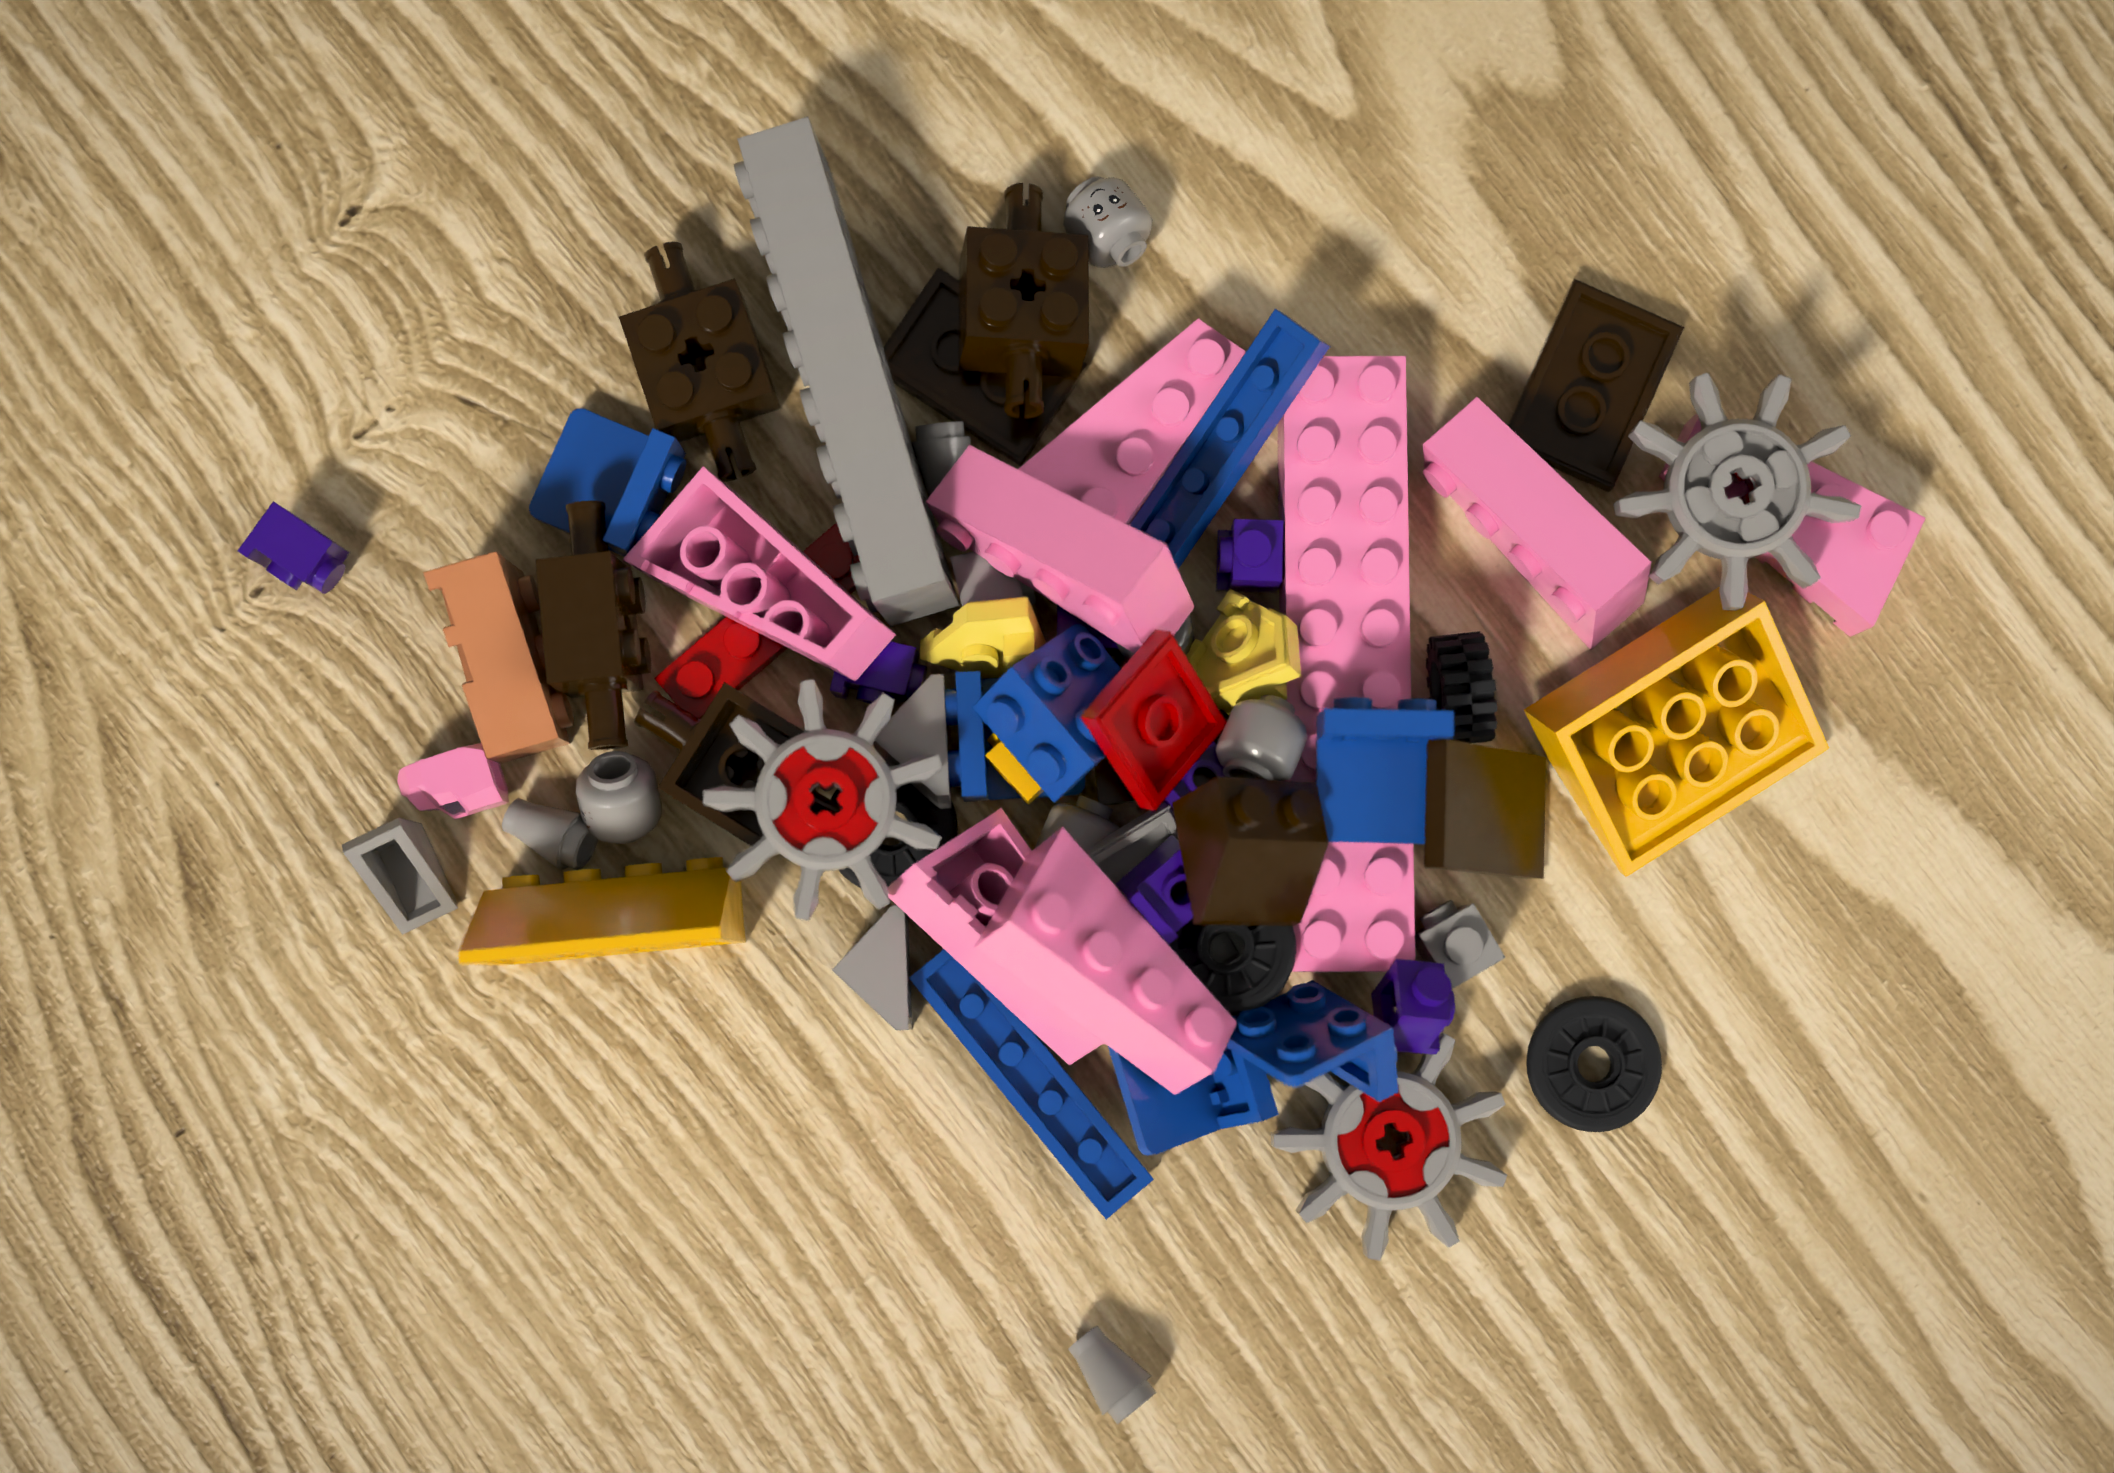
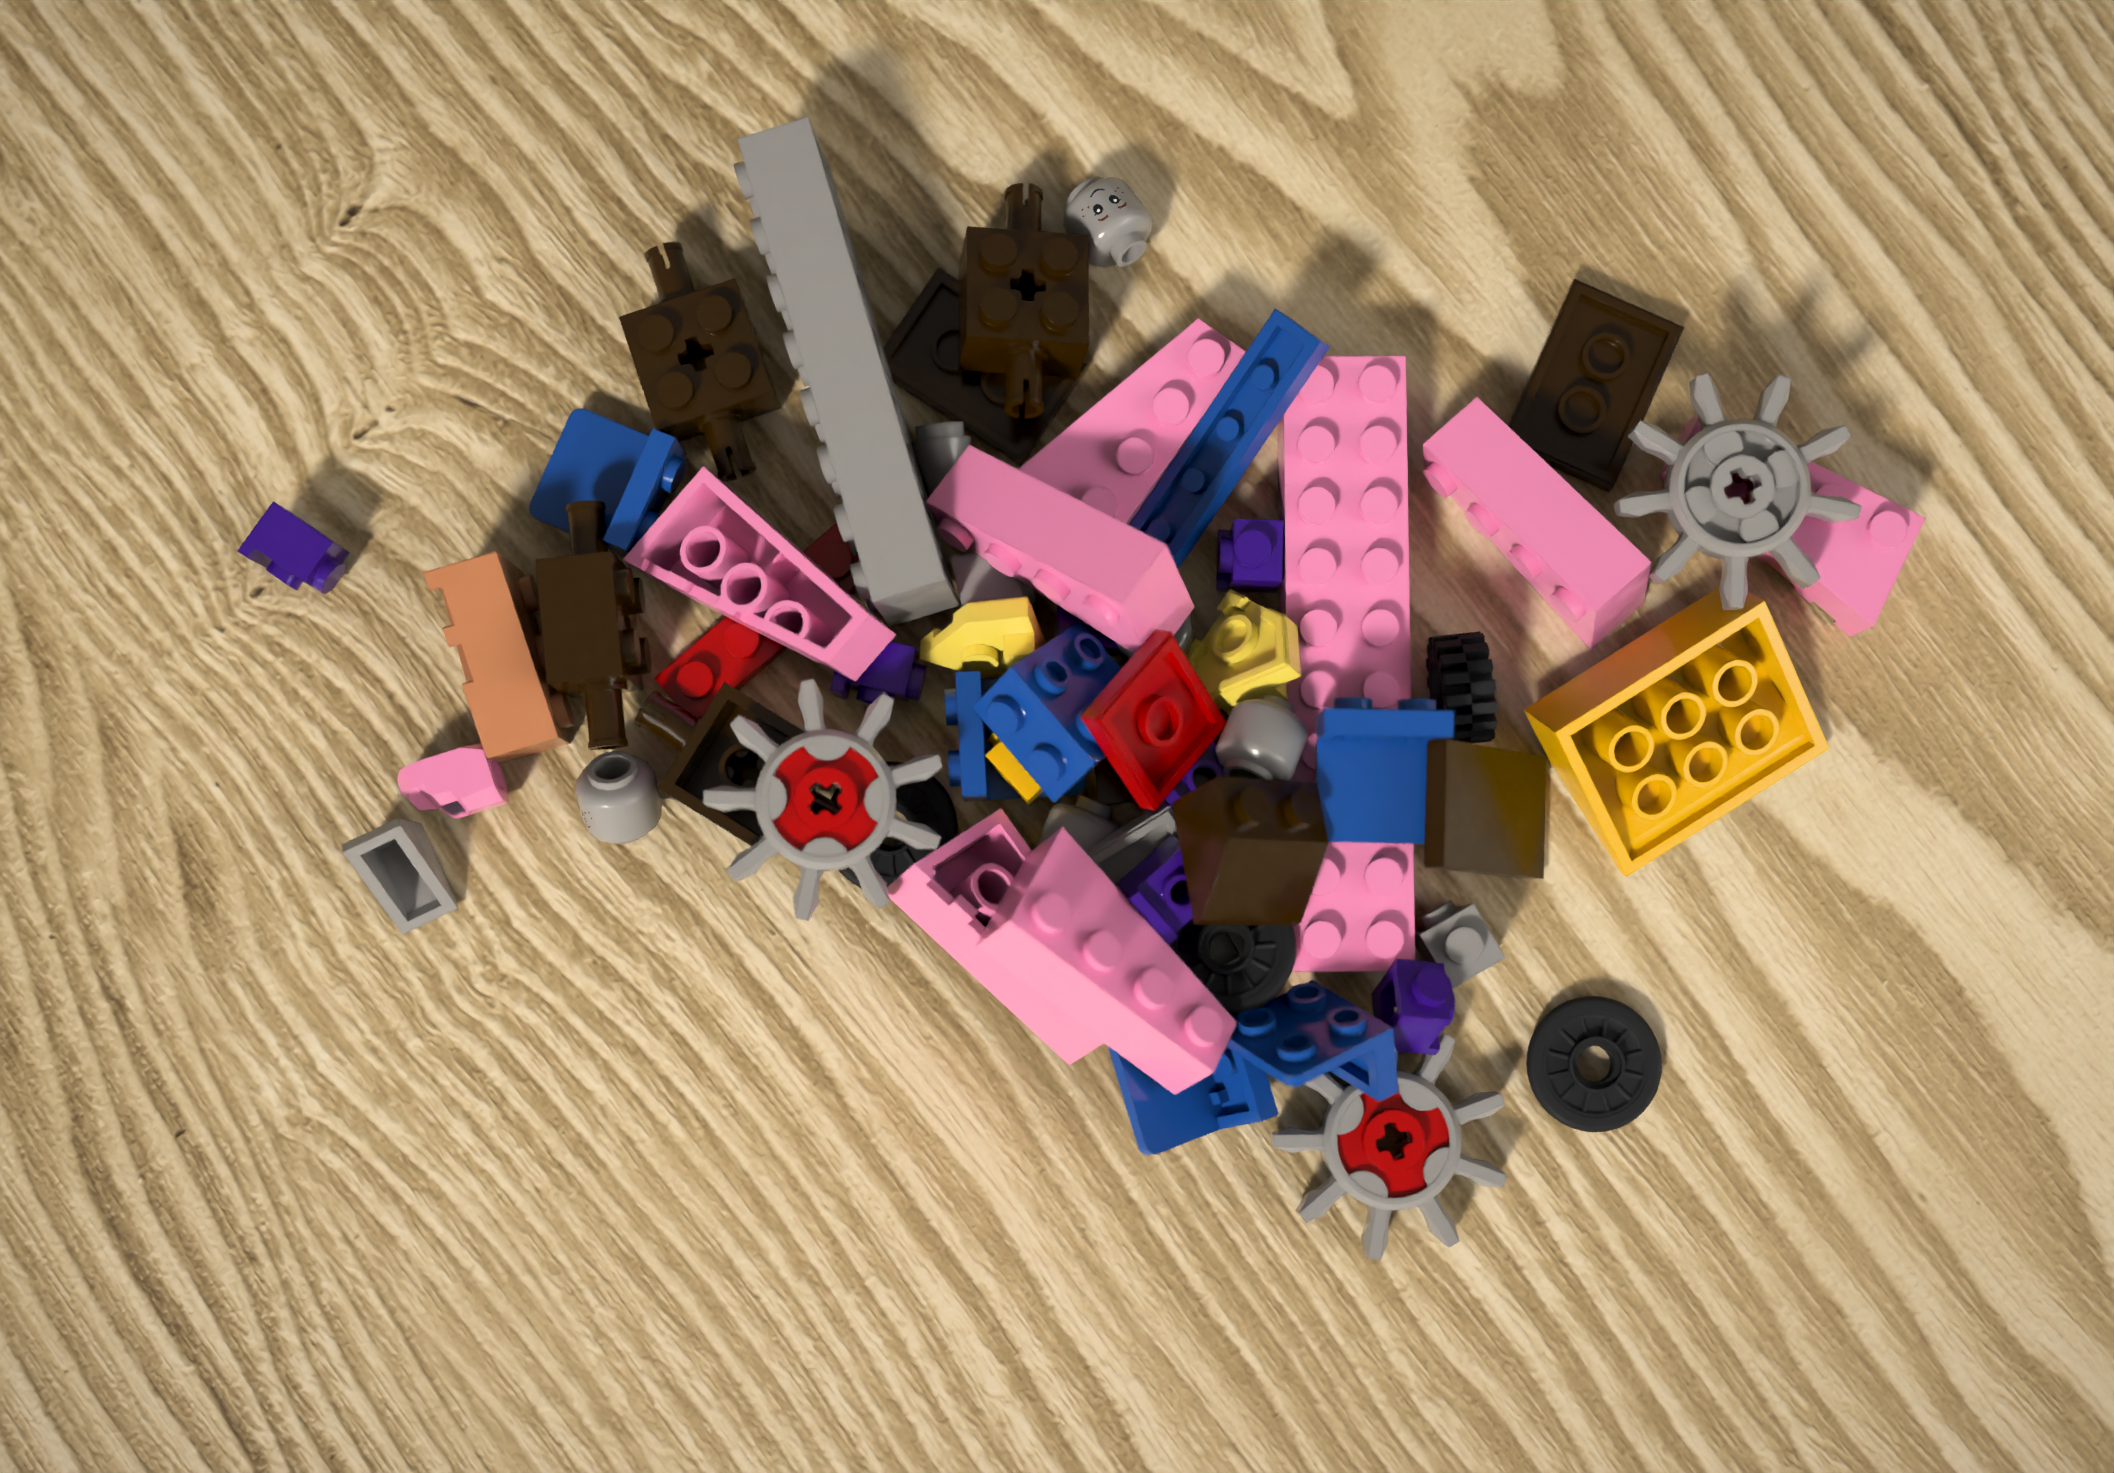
yellow slope [458,857,746,966] -> none
light grey cone [502,798,598,870] -> none
light grey slope [832,905,912,1031] -> none
light grey slope [873,674,952,809] -> none
blue plate [909,949,1154,1219] -> none
light grey cone [1068,1326,1157,1424] -> none

